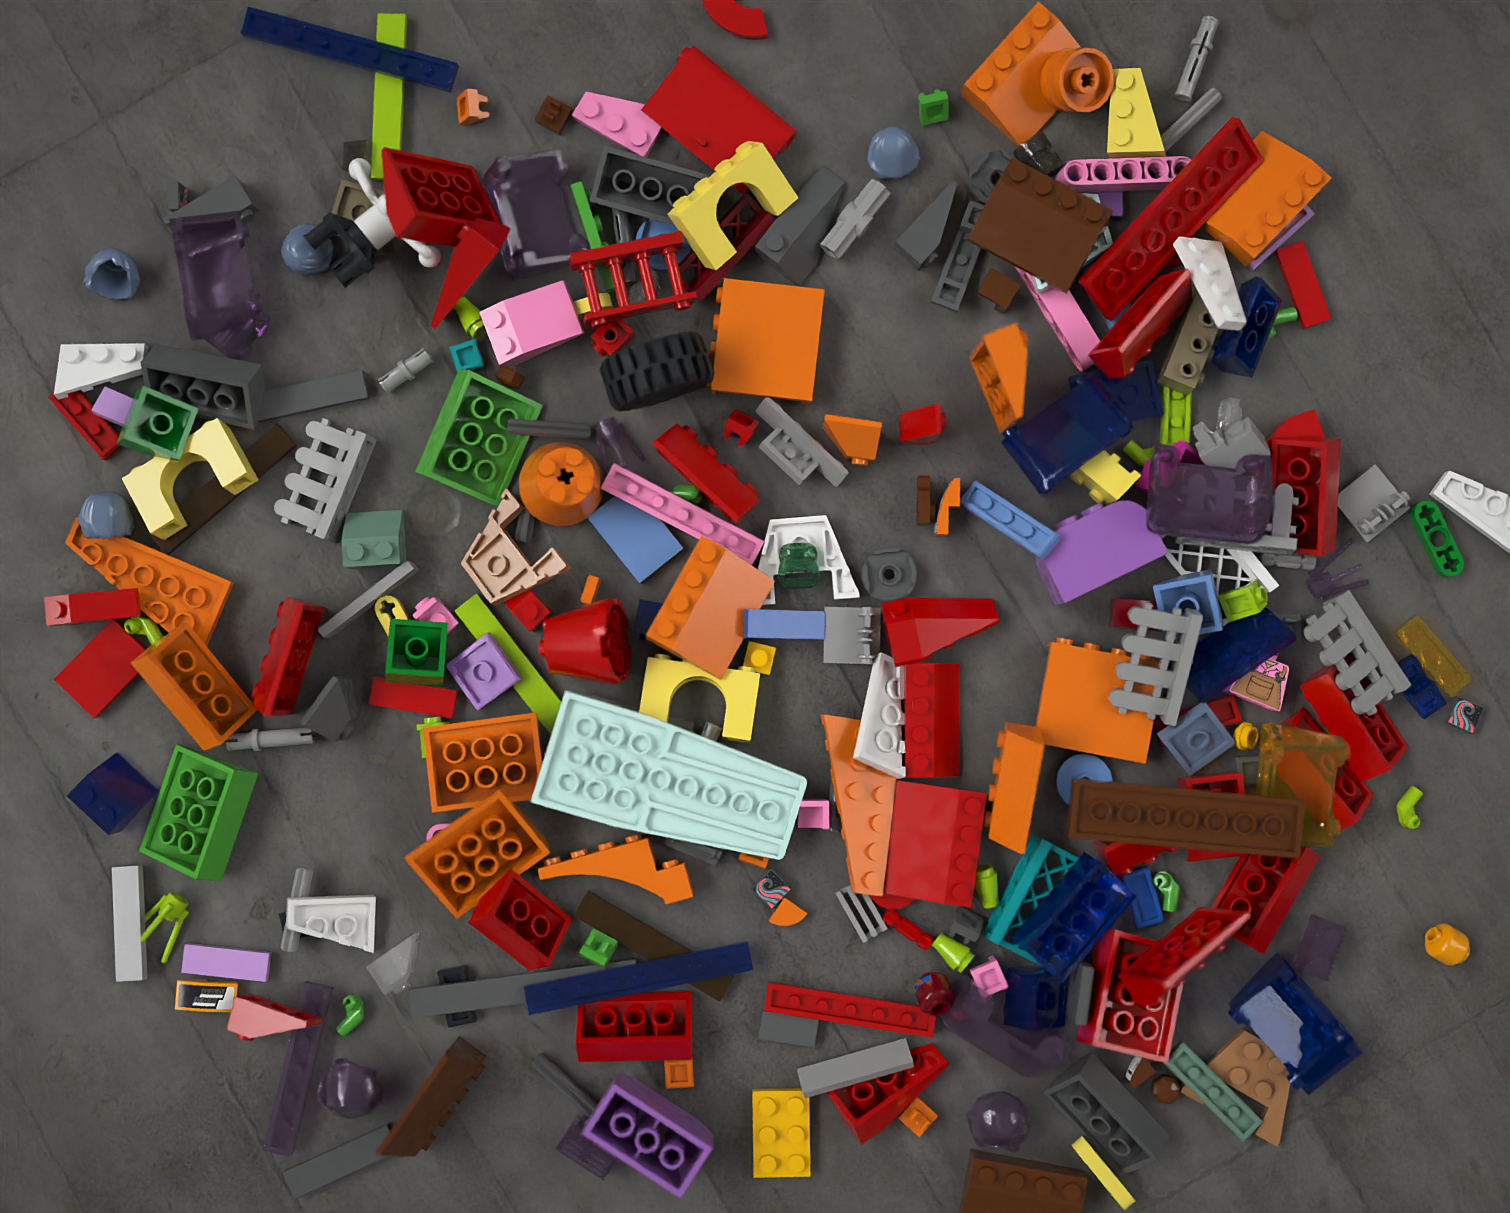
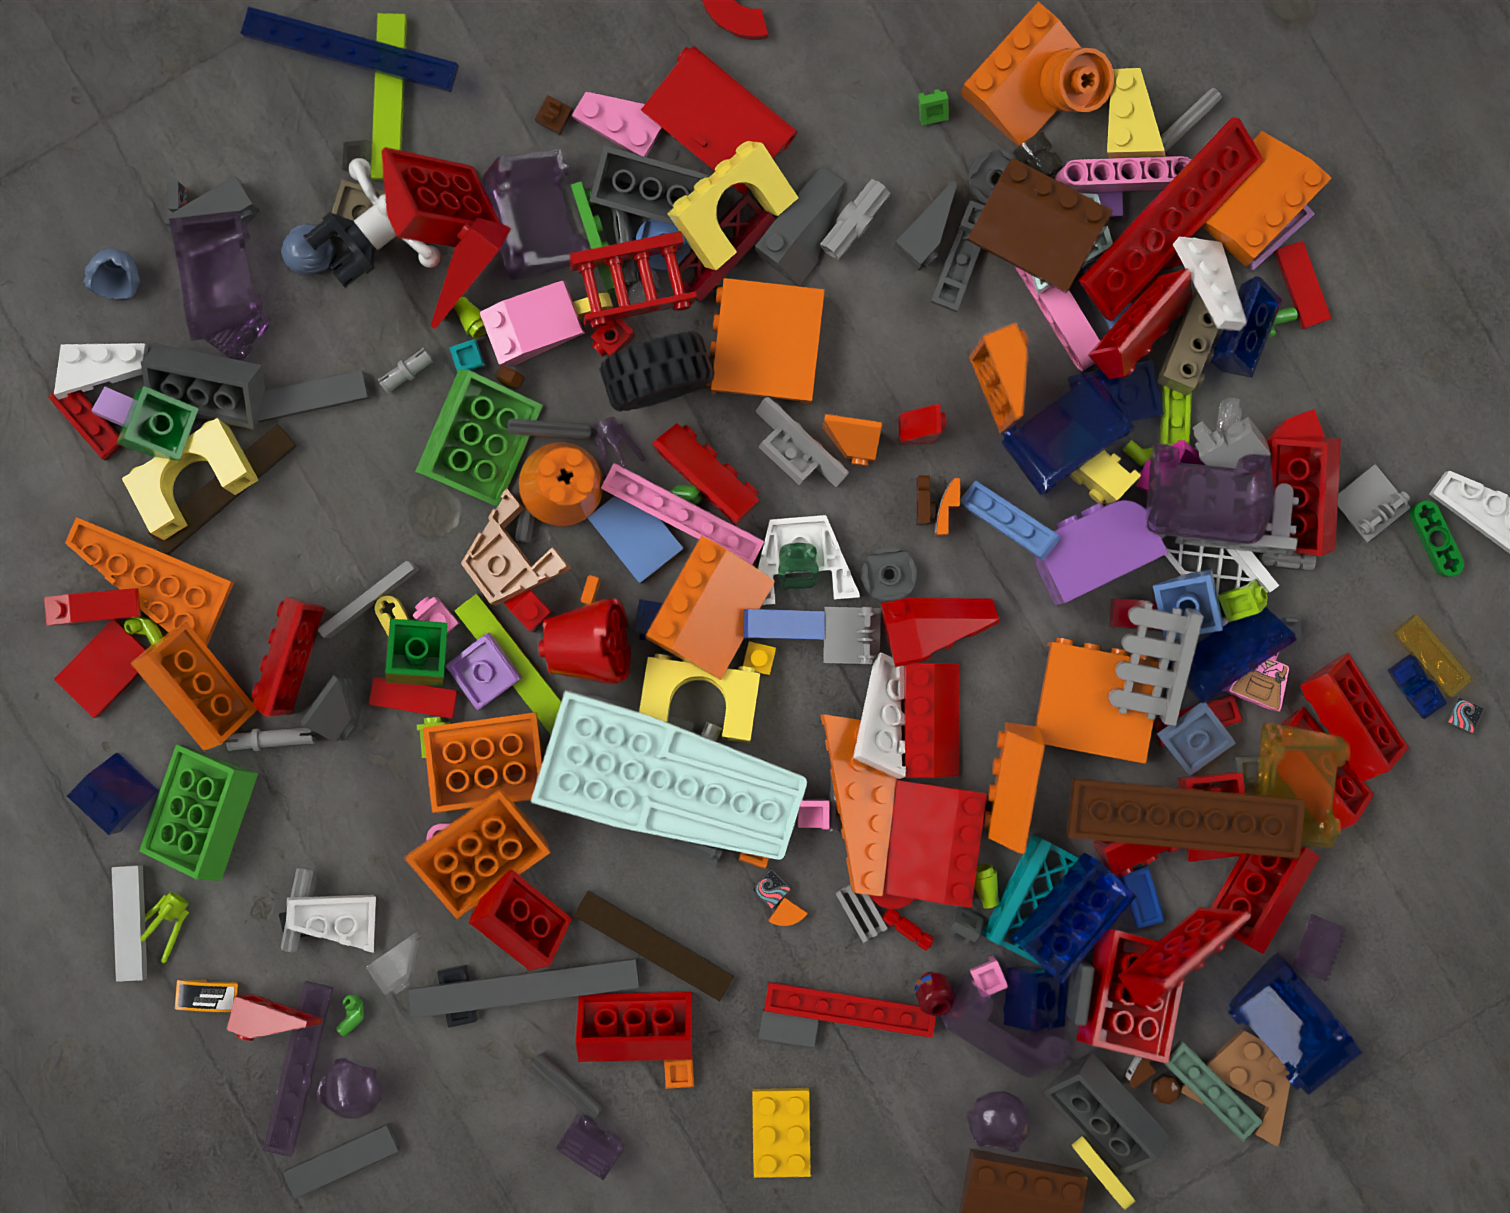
sand blue hair [78,491,135,540] -> none
lavender tile [181,943,272,982] -> none
light grey fence [274,418,377,543] -> none
sand green slope [342,510,406,569] -> none
reddish brown slope [375,1036,487,1157] -> none
orange tile [457,88,489,126] -> none
clear blue tile [524,941,753,1015] -> none
orange arch [537,833,694,904] -> none
bright green tile [579,928,618,969] -> none
medium lavender brick [582,1073,714,1198] -> none
red tile [724,408,760,446] -> none
light grey tile [797,1038,914,1098] -> none
red wedge [826,1043,949,1145] -> none
sand blue hair [867,126,921,180] -> none
orange tile [898,1096,938,1137] -> none
lime cone [931,932,975,973] -> none
reddish brown panel [978,268,1020,314] -> none
medium blue plate [1055,753,1113,806] -> none
bright green arm [1153,872,1180,912] -> none
light grey pin [1174,16,1220,102] -> none
yellow plate [1233,722,1259,751] -> none
light grey fence [1304,590,1411,716] -> none
clear purple plant [1305,538,1369,600] -> none
lime arm [1396,786,1423,830] -> none
light orange head [1425,923,1470,966] -> none

